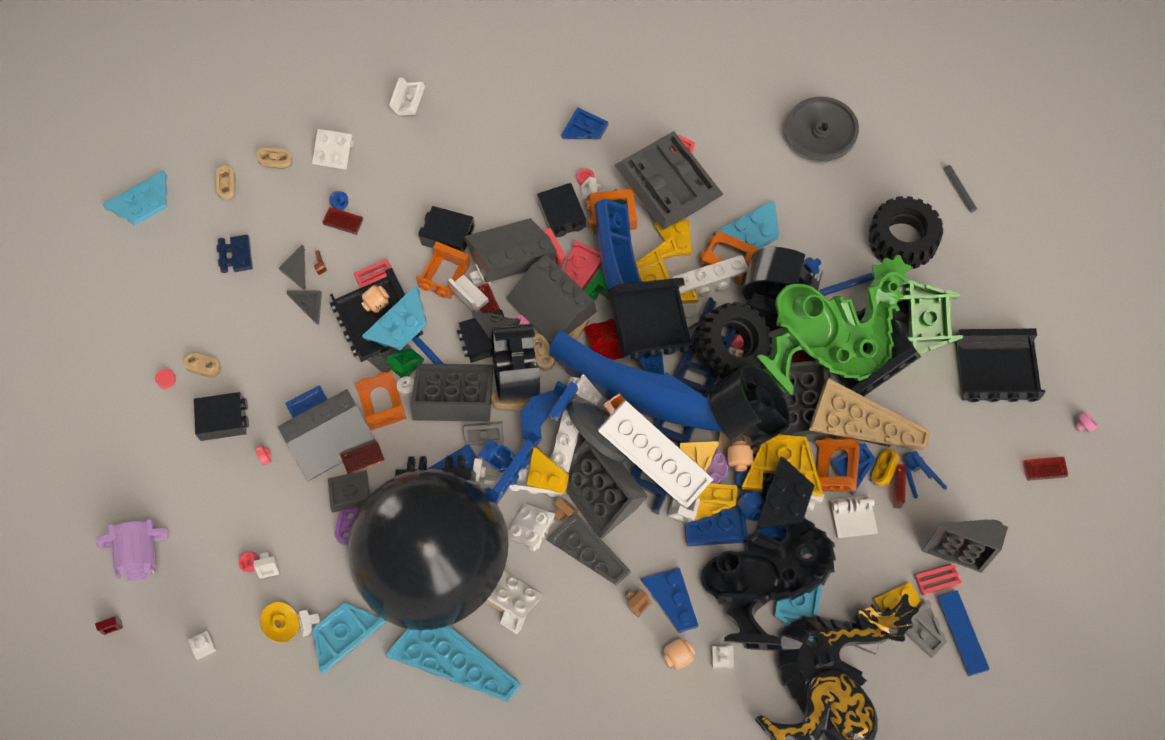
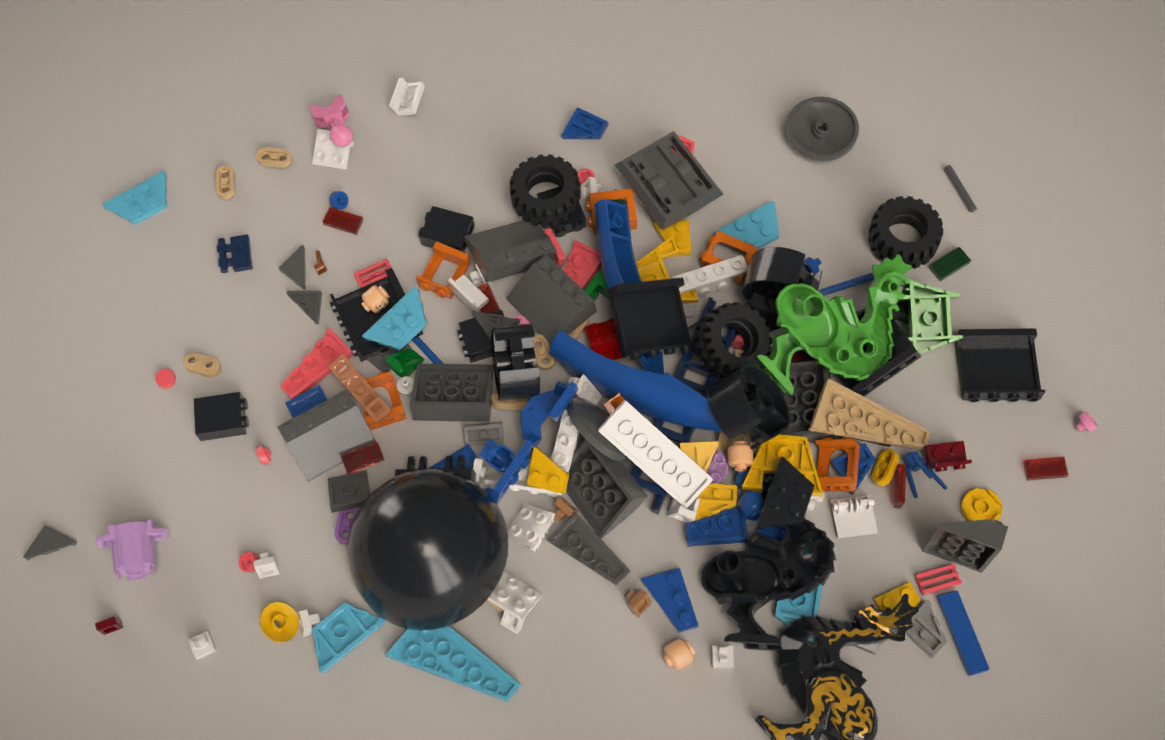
none -> dark grey tile [23,525,77,560]
none -> coral wing [280,327,353,400]
none -> bright pink piece [309,95,353,147]
none -> nougat slope [328,354,392,423]
none -> black tyre [510,154,581,227]
none -> dark red bracket [924,441,972,472]
none -> dark green tile [929,247,971,281]
none -> yellow tile [961,488,1002,521]

